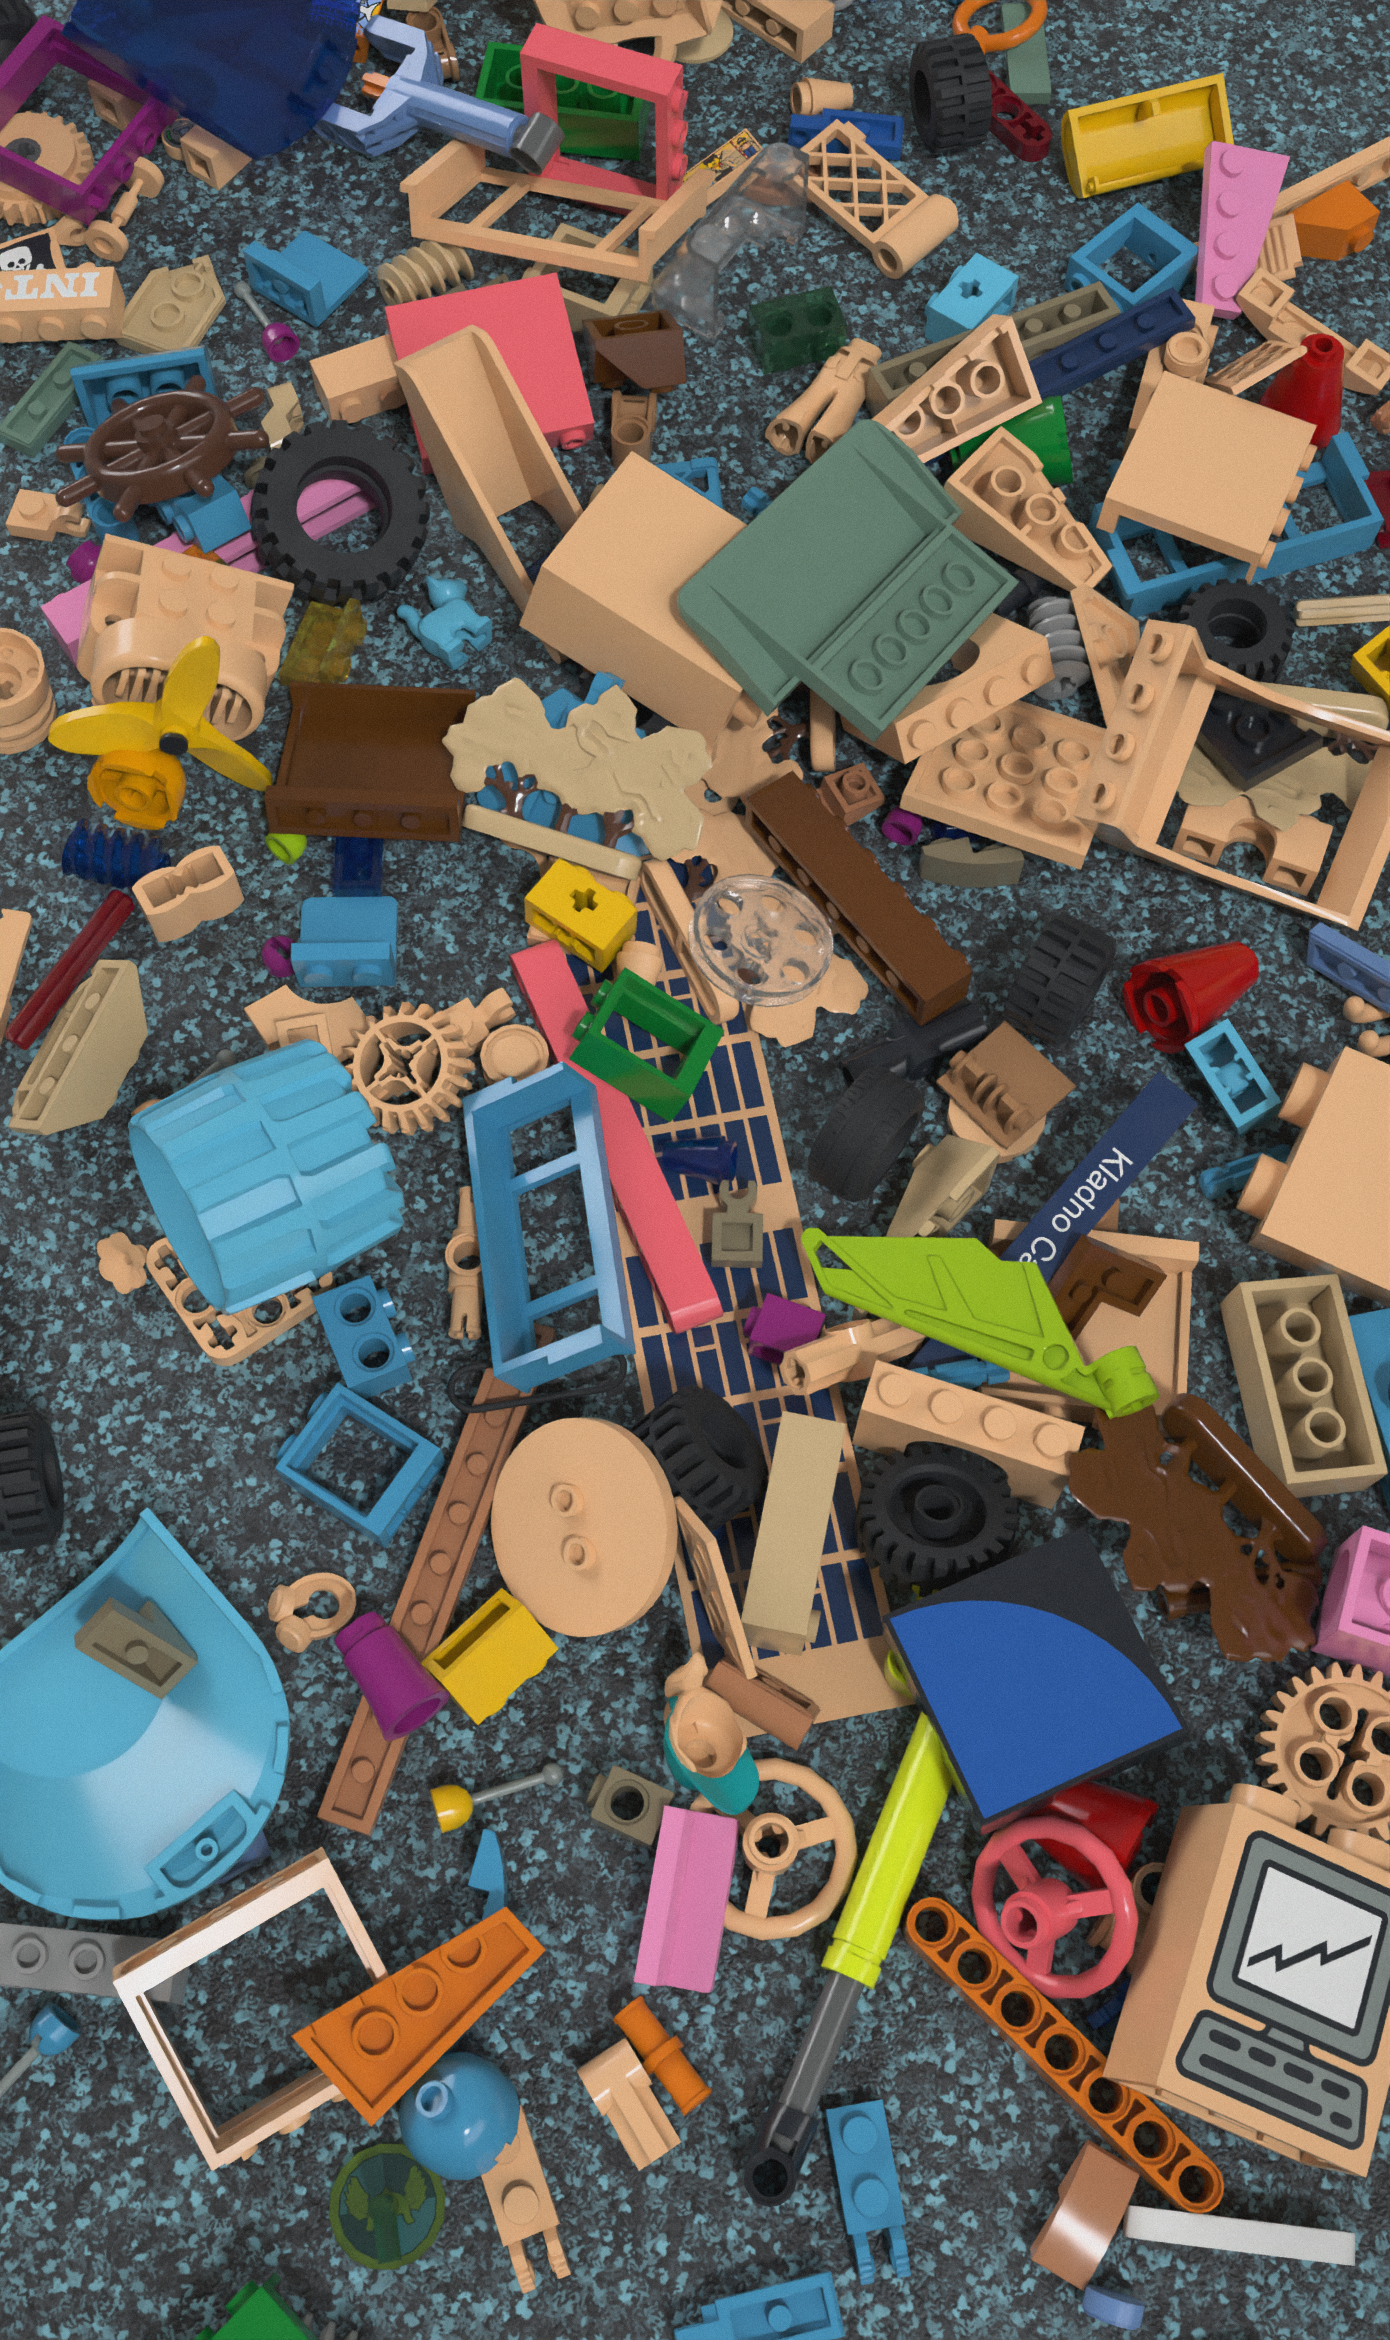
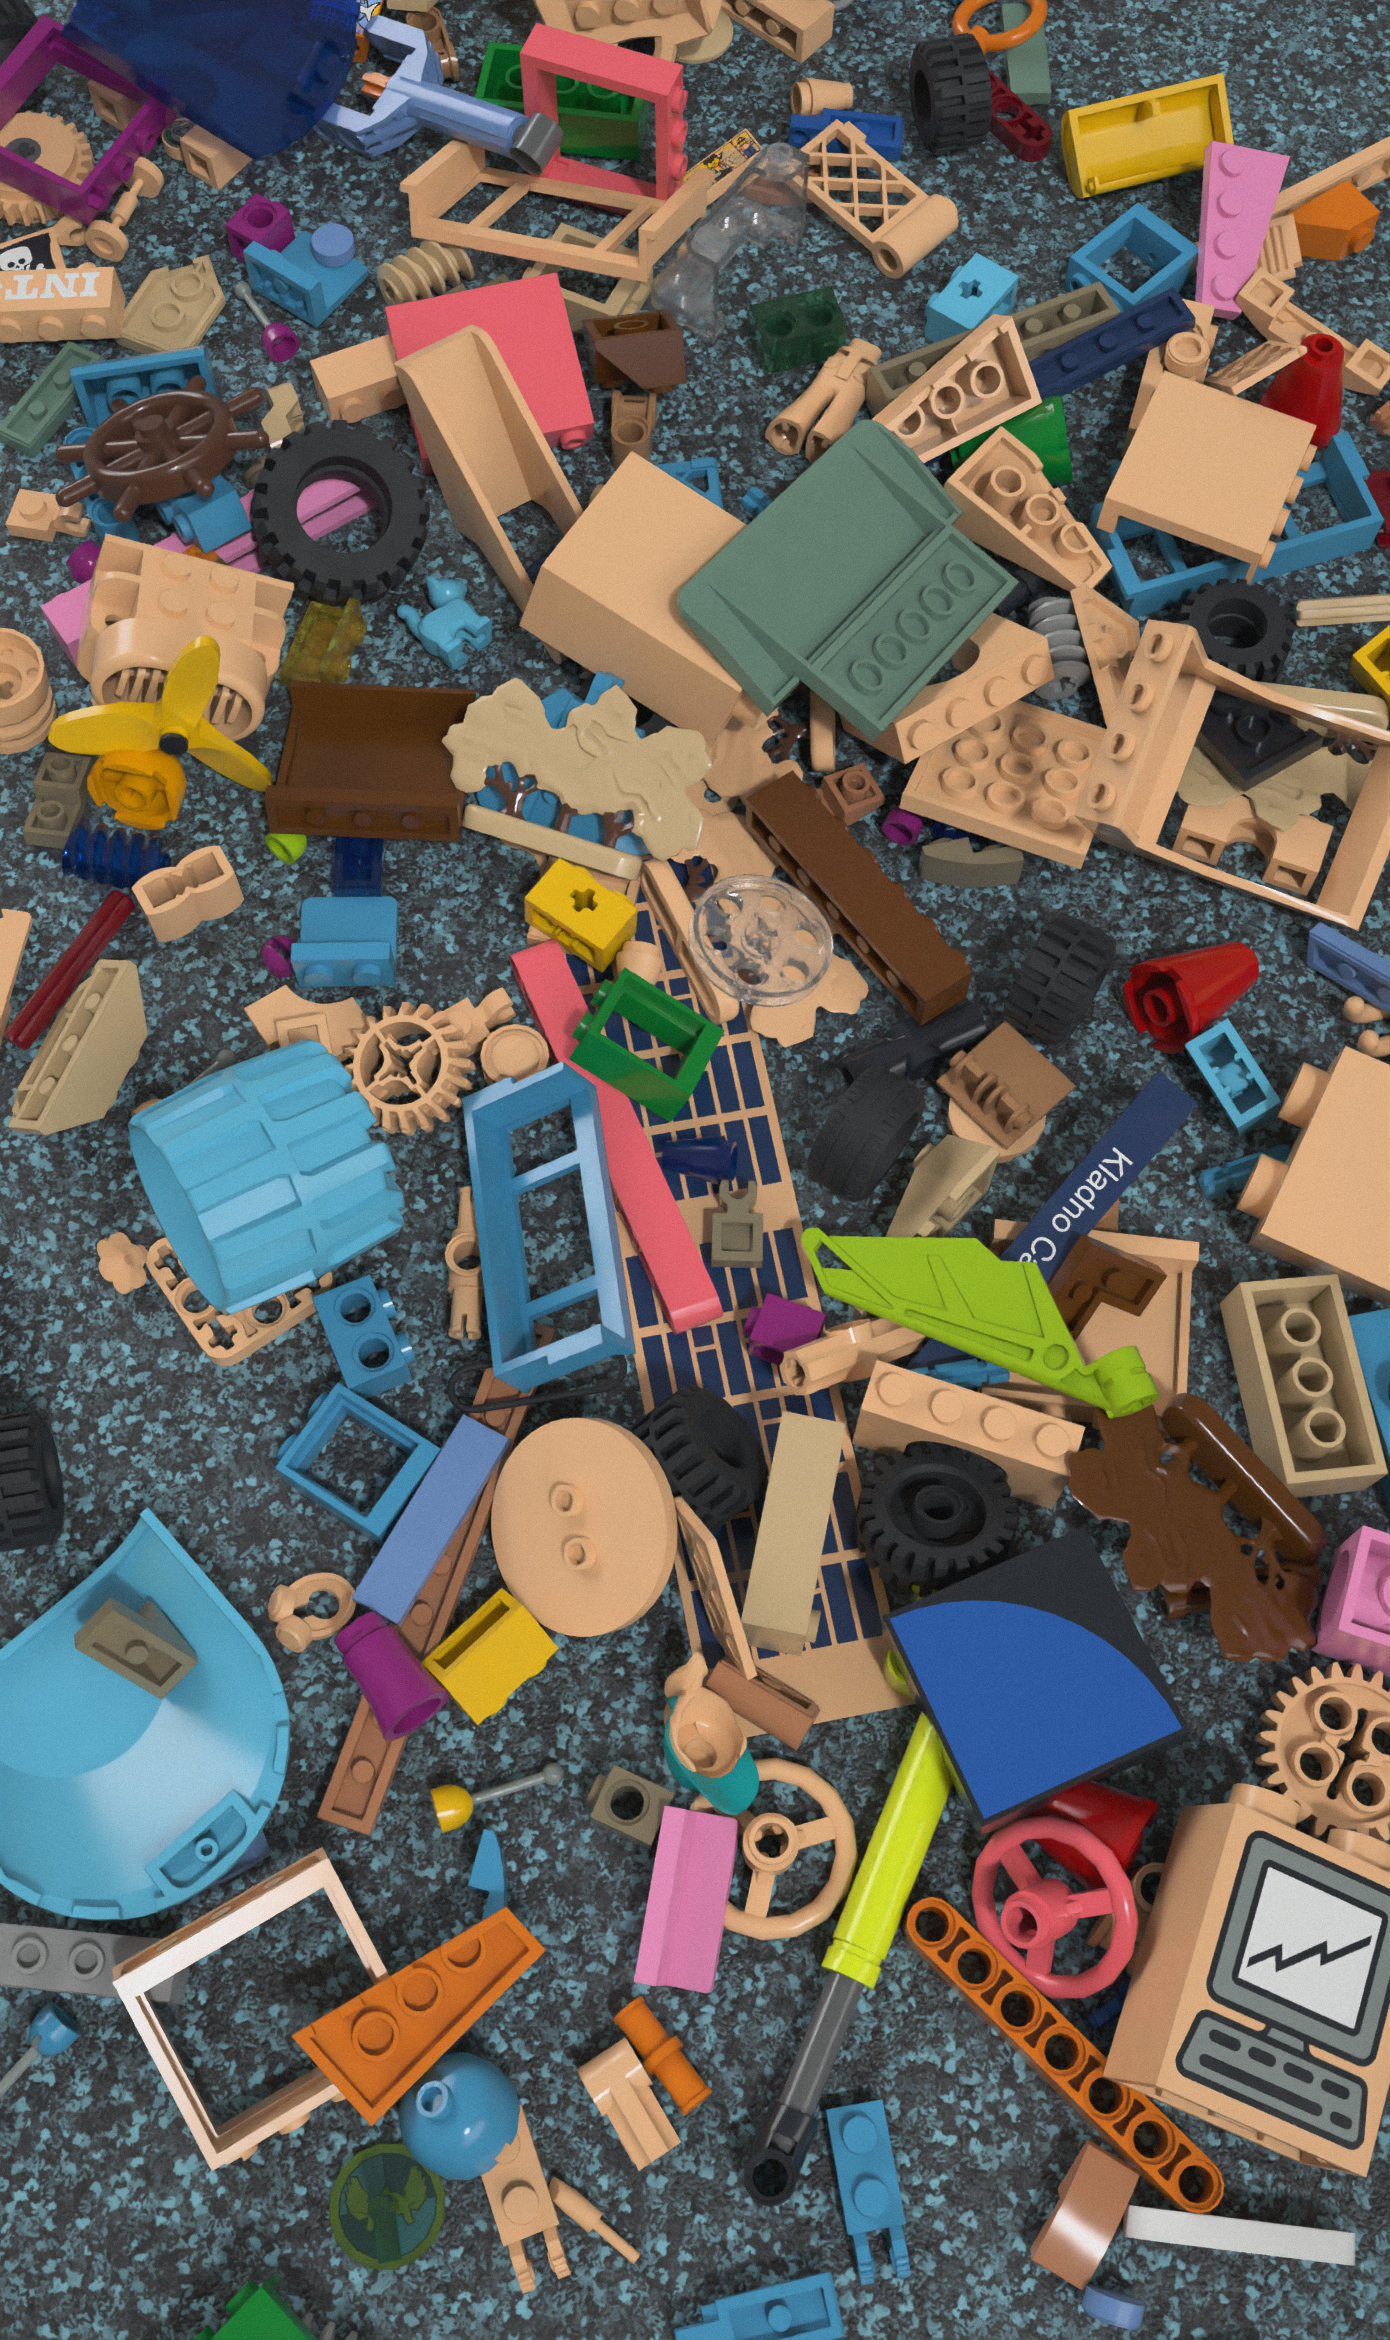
none -> dark tan slope [22,752,93,850]
none -> magenta brick [225,193,295,263]
none -> medium blue tile [311,223,355,267]
none -> medium blue tile [352,1414,510,1628]
none -> light nougat piece [549,2177,640,2264]

